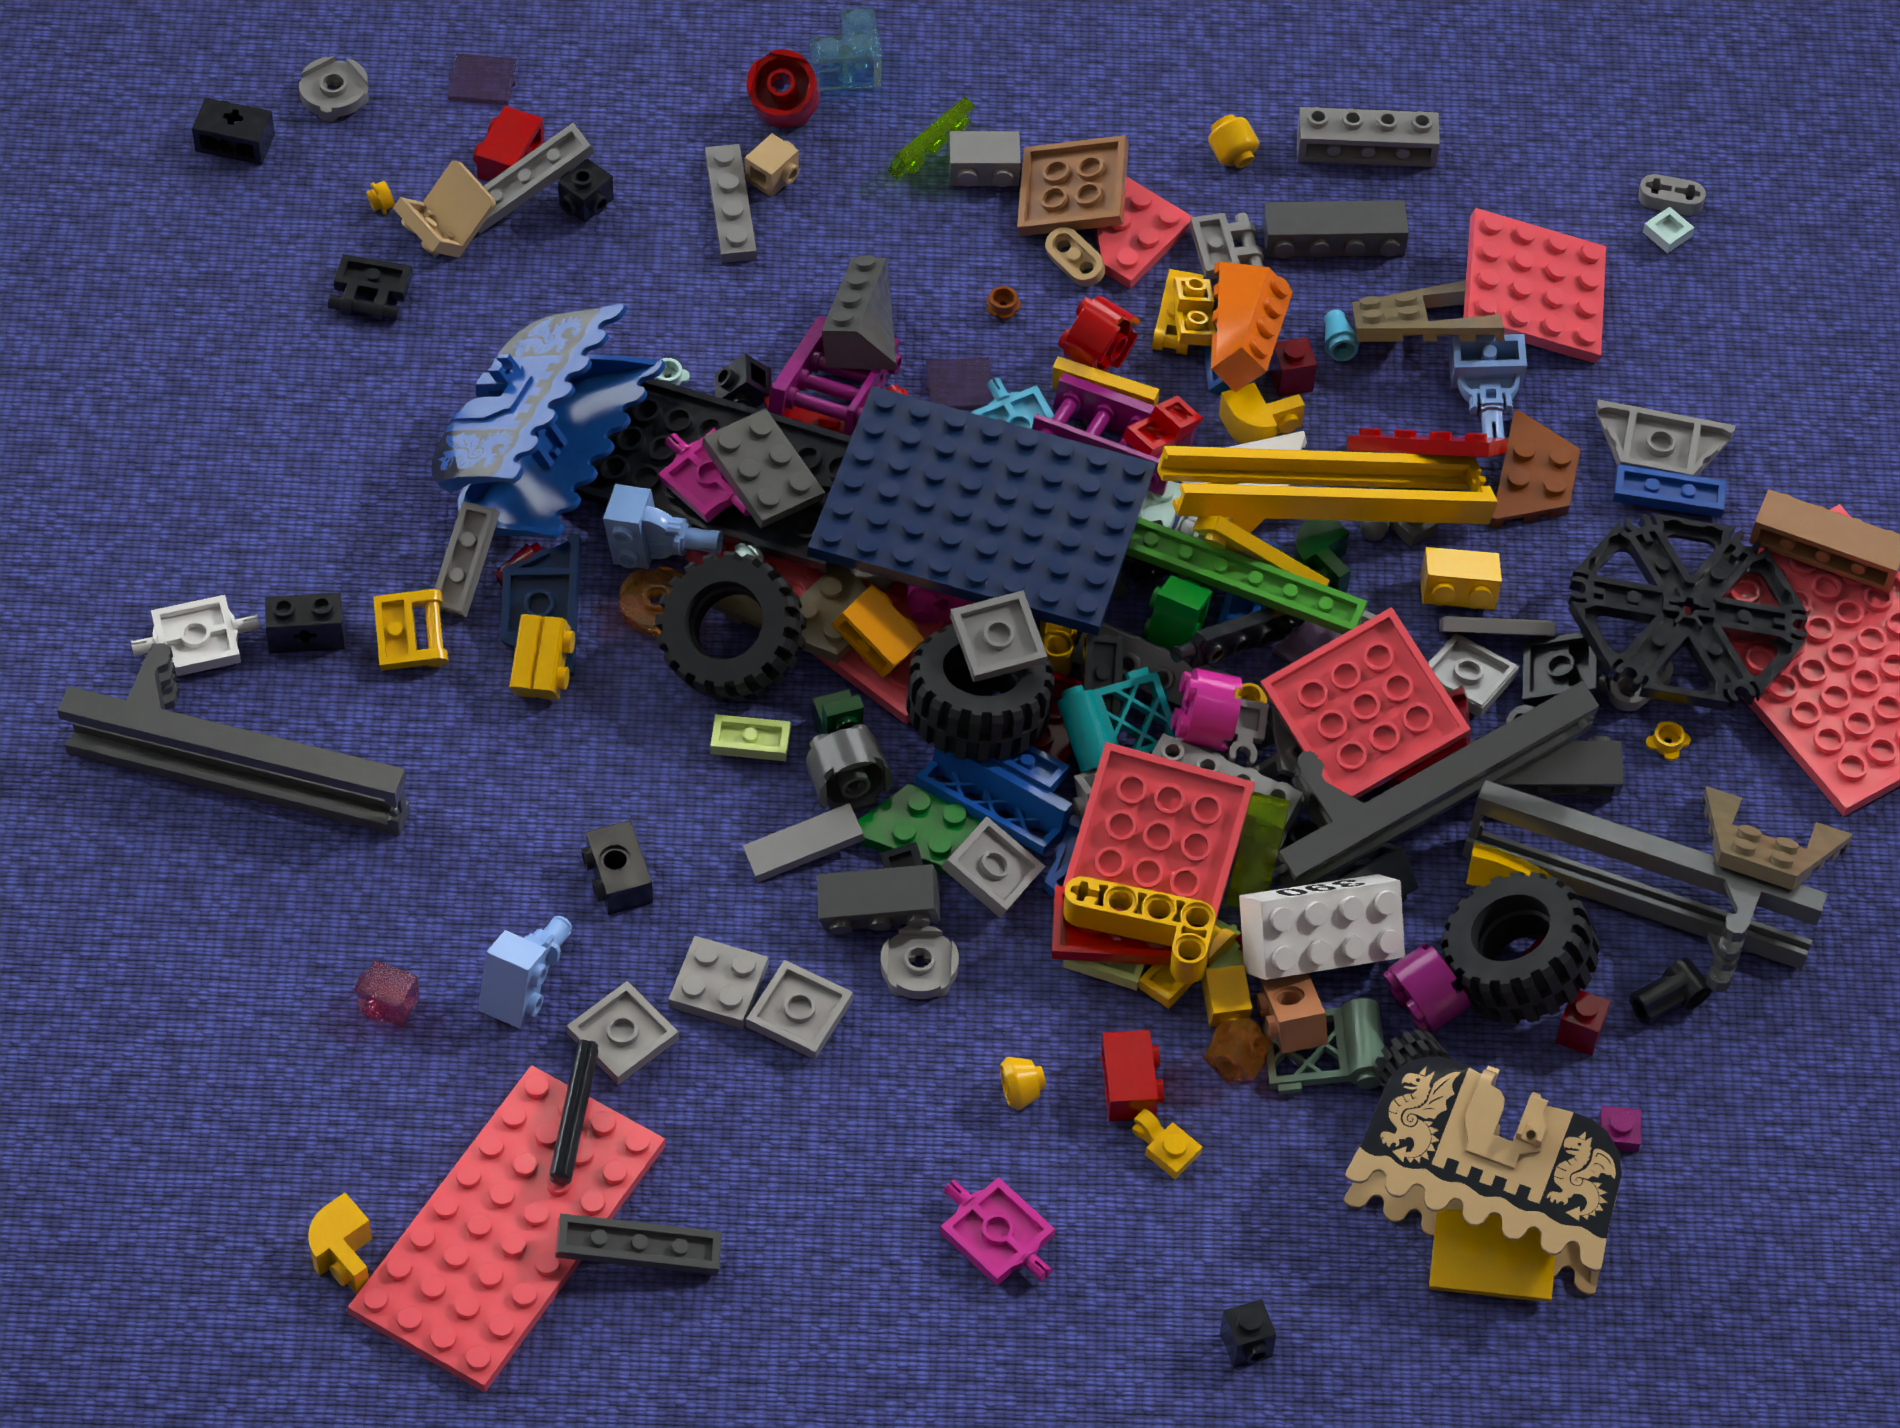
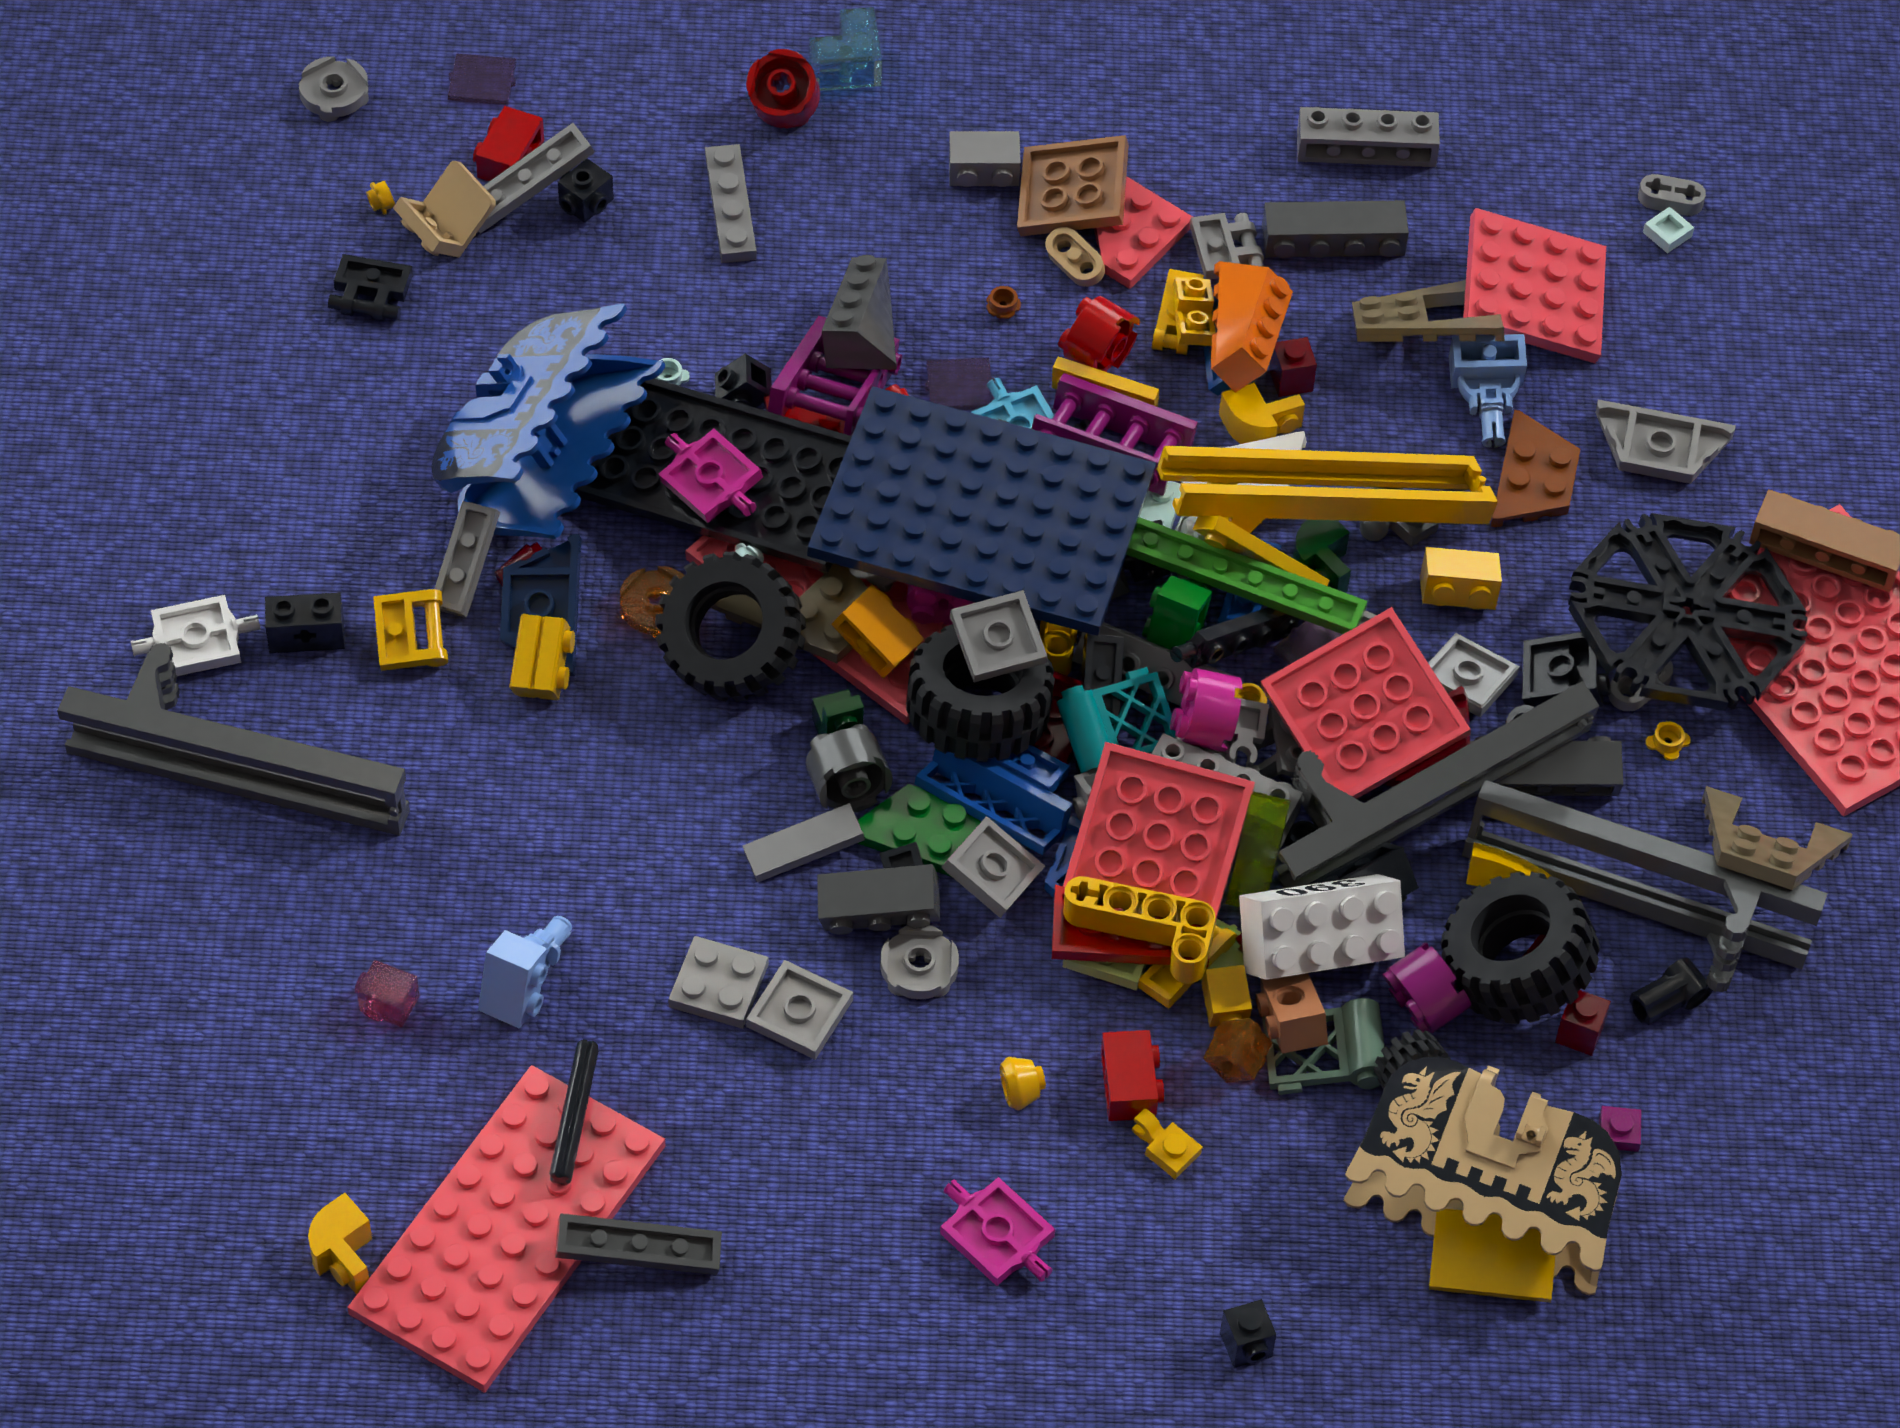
black brick [192,98,275,165] -> none
light grey plate [567,981,679,1085] -> none
black brick [581,820,653,915] -> none
light blue brick [603,484,723,569] -> none
dark grey plate [701,408,825,529] -> none
yellowish green plate [710,714,791,761] -> none
tan brick [745,133,800,198] -> none
clear neon green plate [887,96,975,180] -> none
red slope [1122,395,1203,457] -> none
yellow head [1208,114,1259,168] -> none
medium azure cone [1324,310,1360,361] -> none
red wing [1347,428,1508,457] -> none
light grey tile [1439,616,1556,636] -> none
blue plate [1613,464,1727,518] -> none

